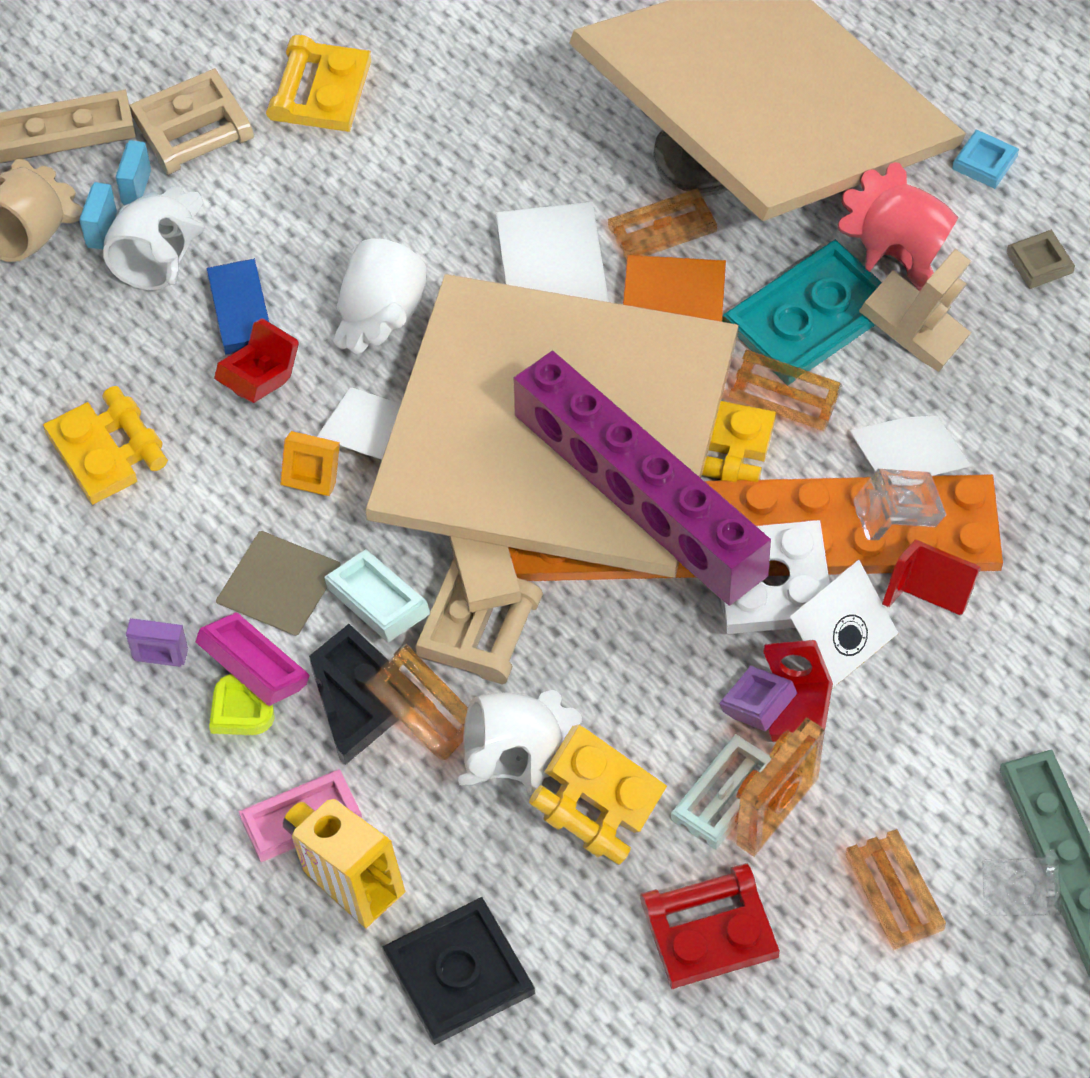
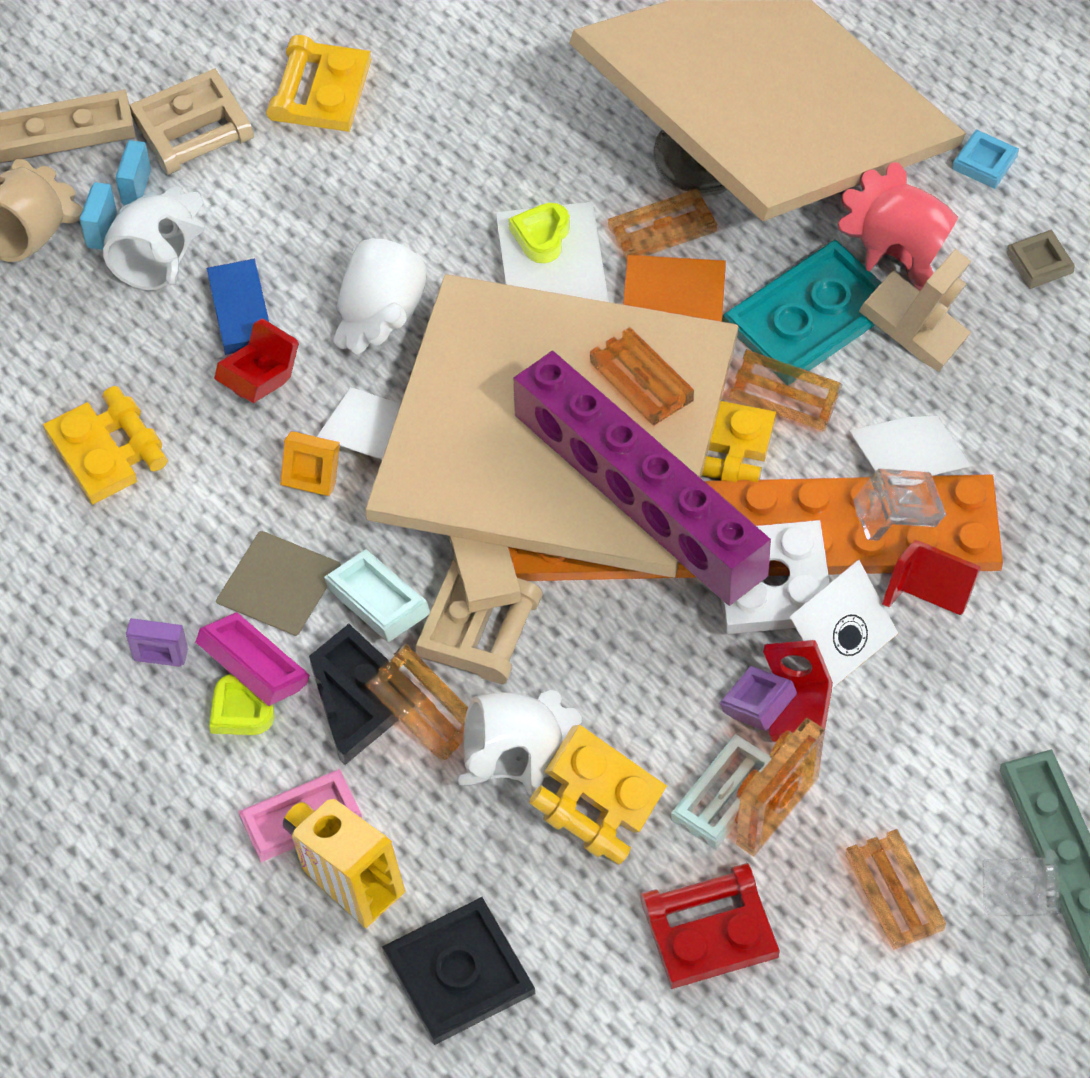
none -> neon yellow tile [508,202,570,264]
none -> clear orange tile [590,327,694,426]

